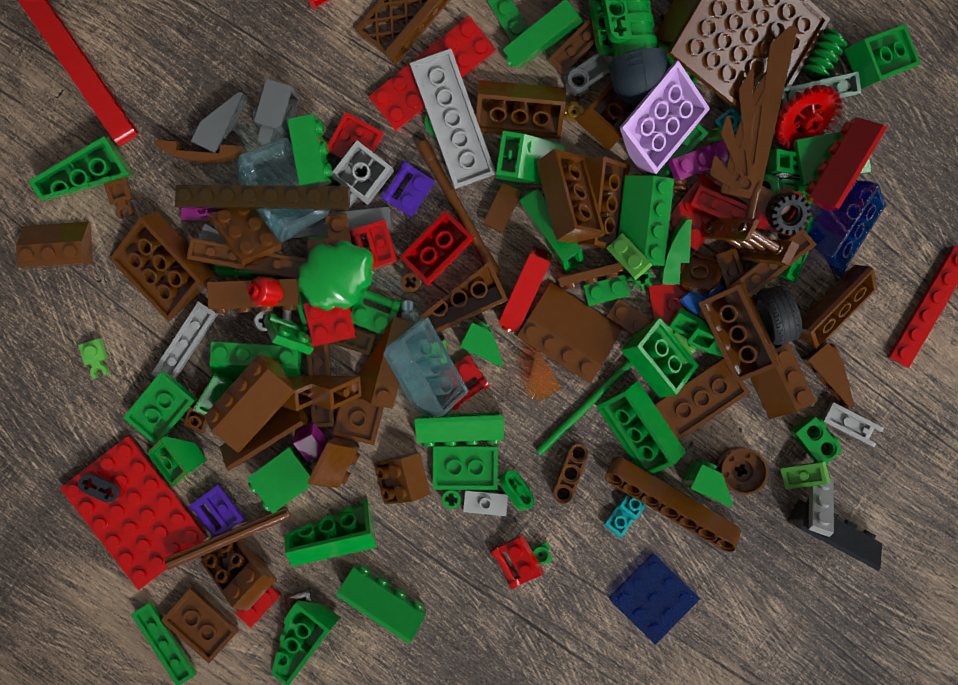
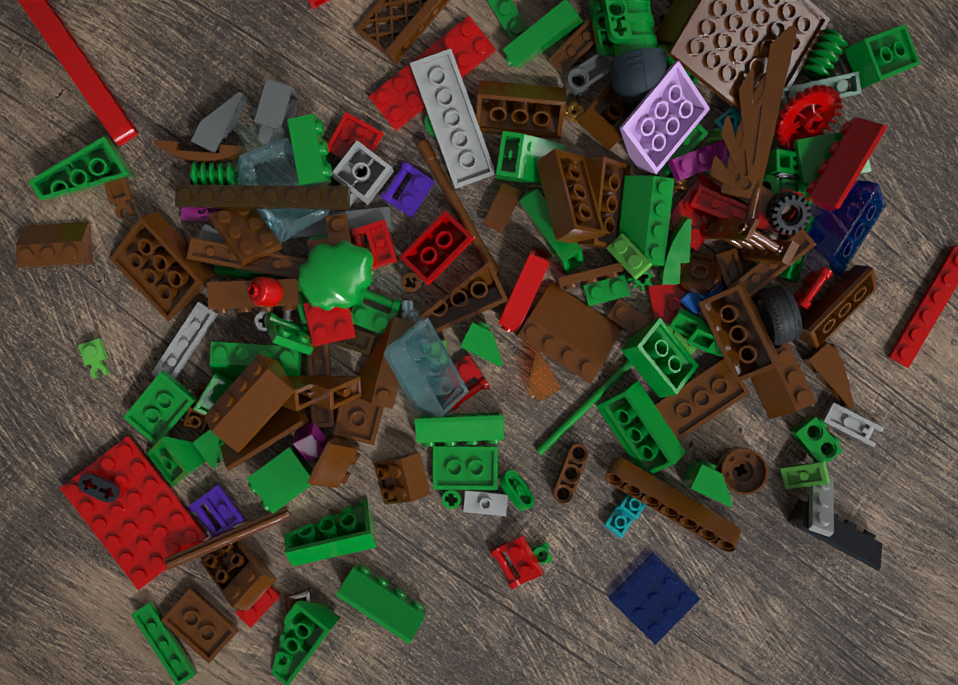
none -> green piece [190,161,239,185]
none -> green slope [193,429,224,468]
none -> red plate [793,266,833,311]

